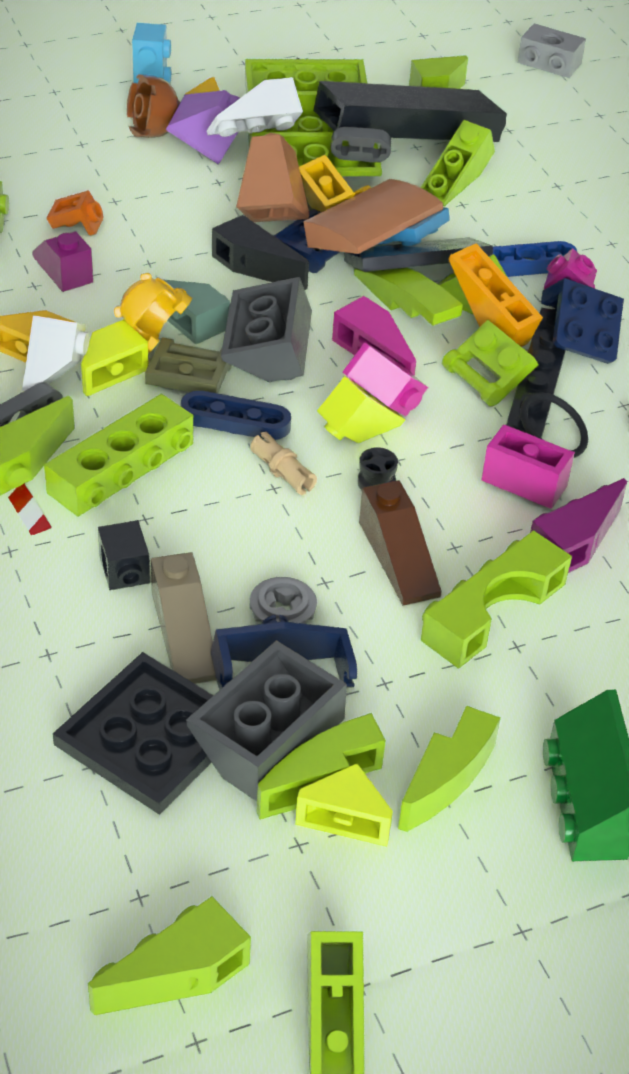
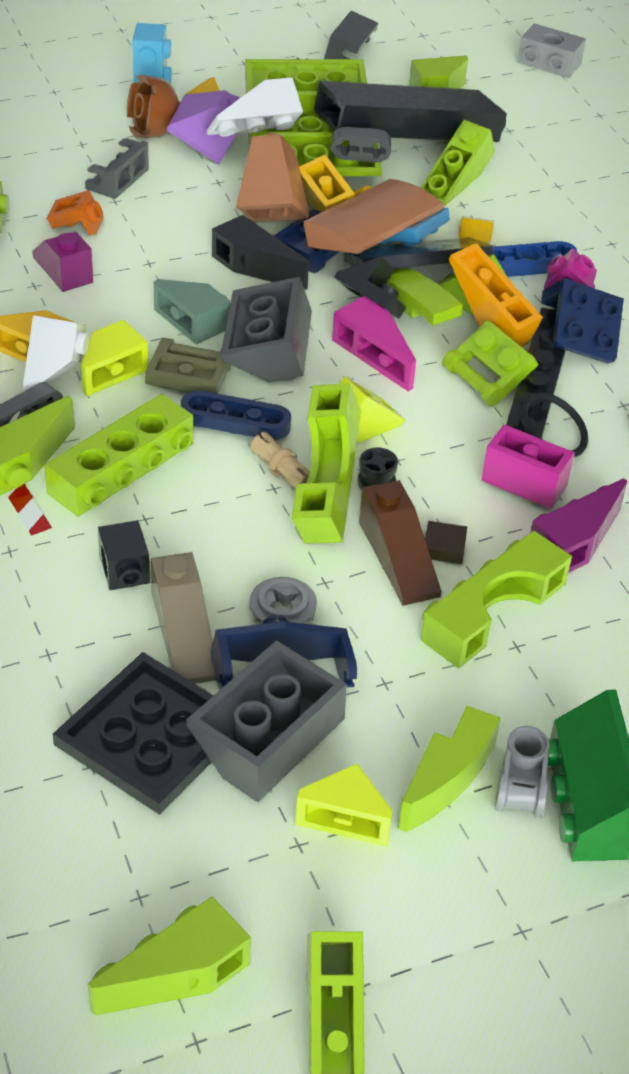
yellow helmet [114,273,193,353] -> none
lime slope [257,713,386,820] -> none
slope [342,342,429,417] -> none
none -> dark grey hinge [85,138,149,199]
none -> lime arch [291,383,361,544]
none -> dark grey hinge [324,10,379,59]
none -> black slope [334,257,406,319]
none -> dark brown tile [425,521,468,564]
none -> yellow slope [459,216,494,243]
none -> light grey piece [495,726,549,818]

